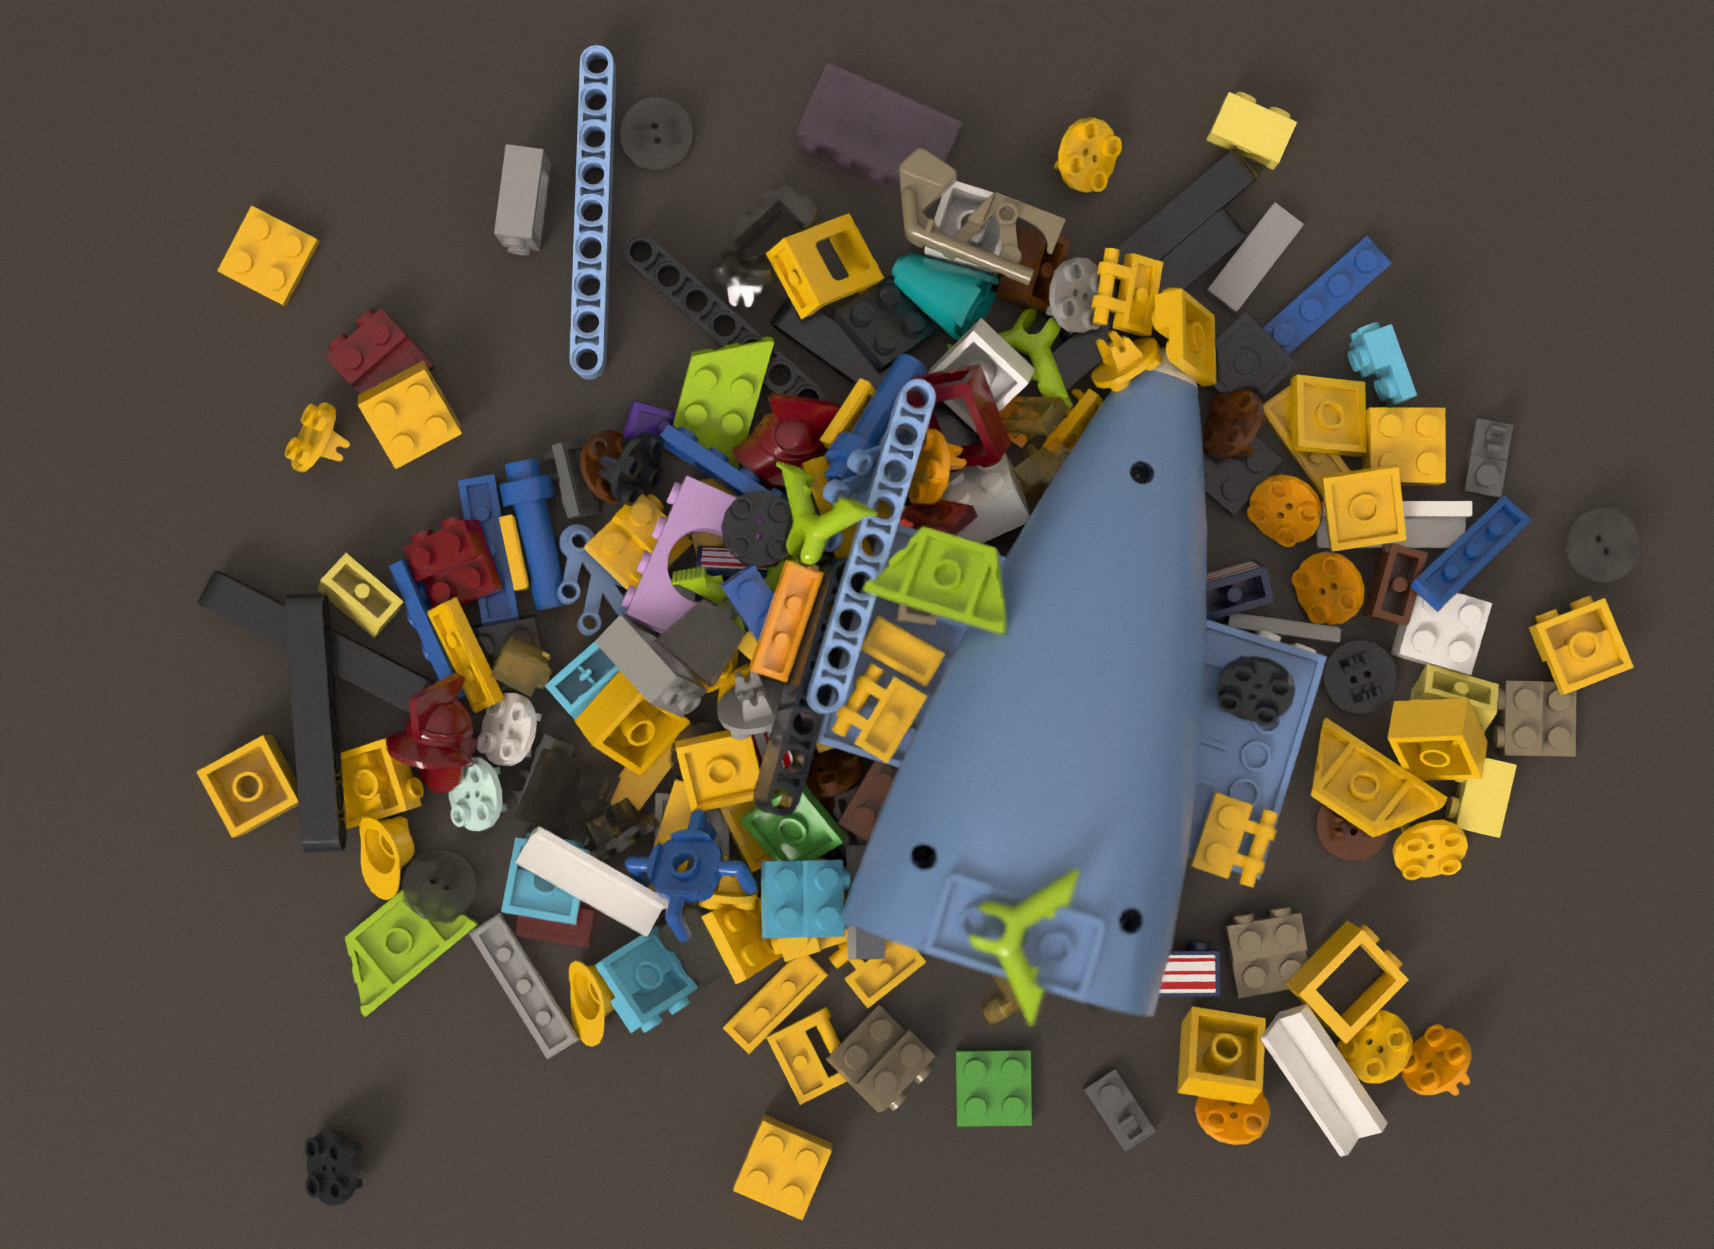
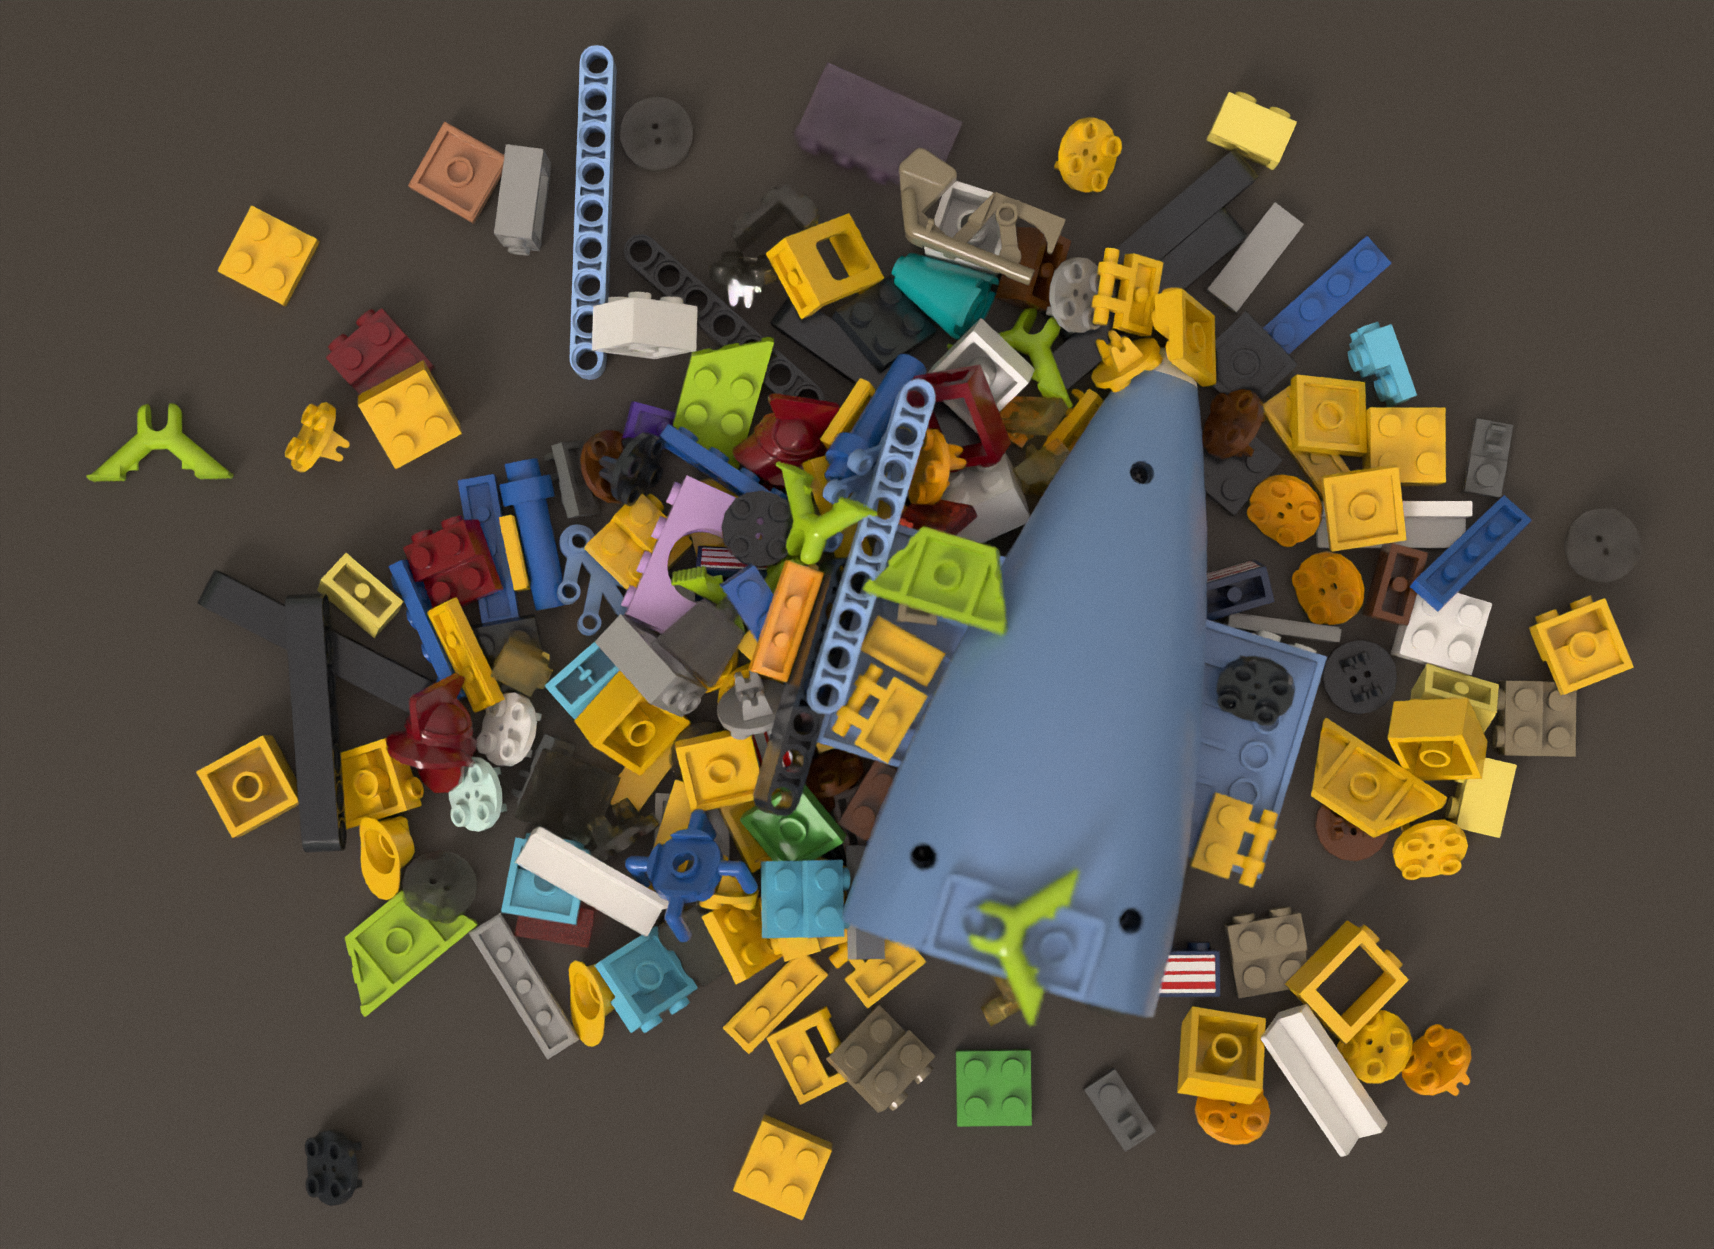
none -> lime piece [86,403,234,482]
none -> nougat plate [408,121,504,224]
none -> white brick [592,292,697,359]

